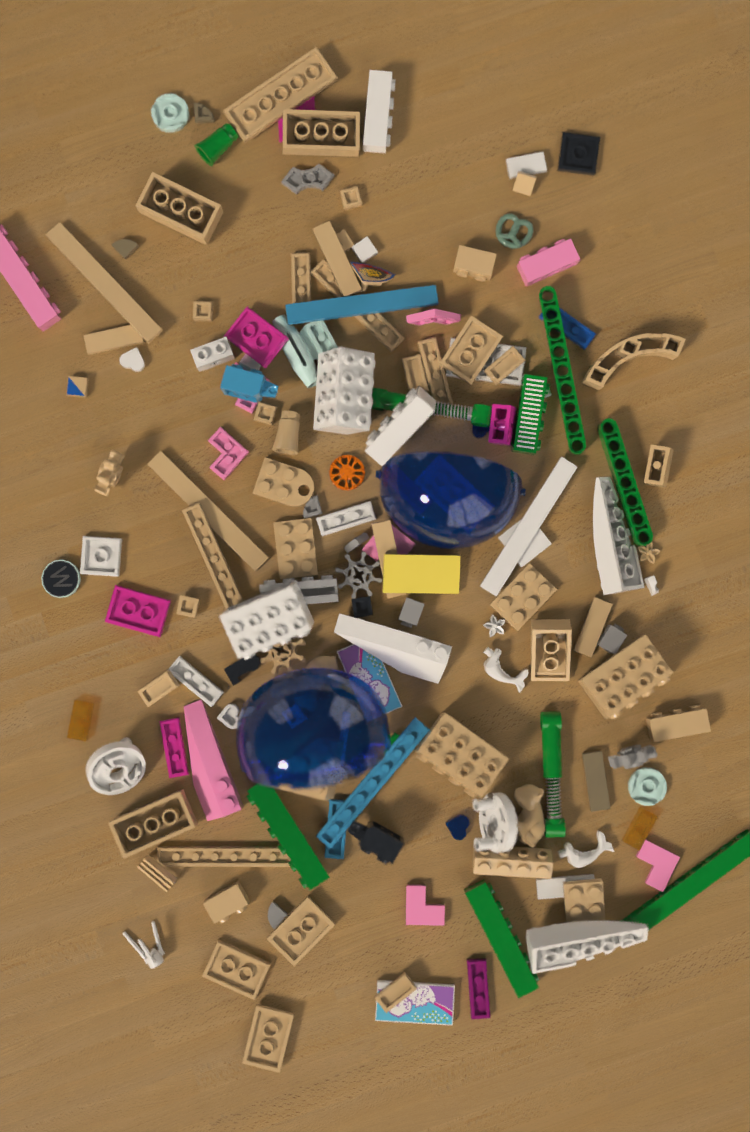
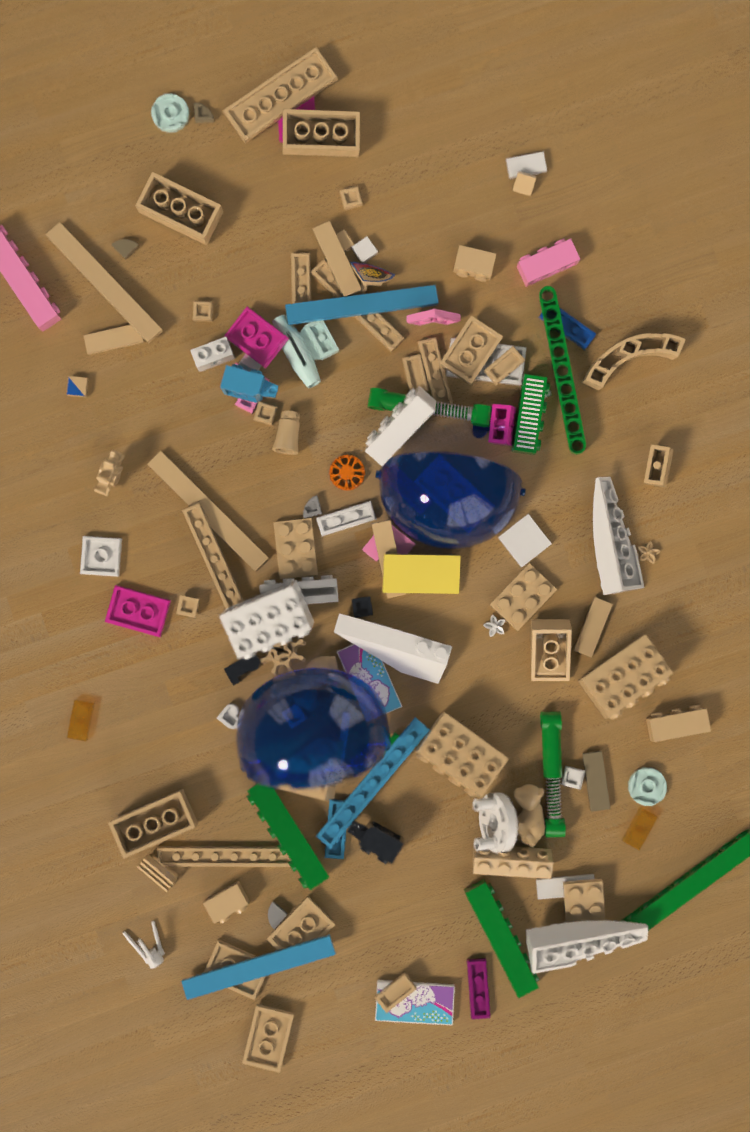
black tile [41,560,81,598] -> none
white piece [86,737,146,795] -> none
white tile [119,347,145,372] -> none
tan tile [137,670,180,707] -> none
dark pink tile [159,718,189,778] -> none
white tile [168,656,224,707] -> none
bright pink wedge [184,699,244,821] -> none
green plant [194,123,238,166] -> none
bright pink tile [208,427,249,480] -> none
tan plate [253,457,314,507] -> none
light grey tile [281,163,334,195] -> none
white brick [313,347,375,435] -> none
light grey gear [335,552,382,599] -> none
light grey tile [344,533,369,553] -> none
white brick [363,70,396,153] -> none
light grey brick [398,597,424,628] -> none
bright pink tile [406,885,445,926] -> none
clear blue tile [445,815,469,840] -> none
white tile [480,457,577,596] -> none
white animal [483,647,529,693] -> none
sand green piece [496,213,534,249] -> none
black tile [557,132,600,176] -> none
white animal [558,830,614,868] -> none
light grey brick [597,624,627,655] -> none
green beam [598,418,653,546] -> none
light grey gear [608,745,658,769] -> none
bright pink tile [636,839,680,892] -> none
white tile [644,575,659,596] -> none
none -> dark azure tile [181,934,336,1000]
none -> white tile [561,766,585,790]

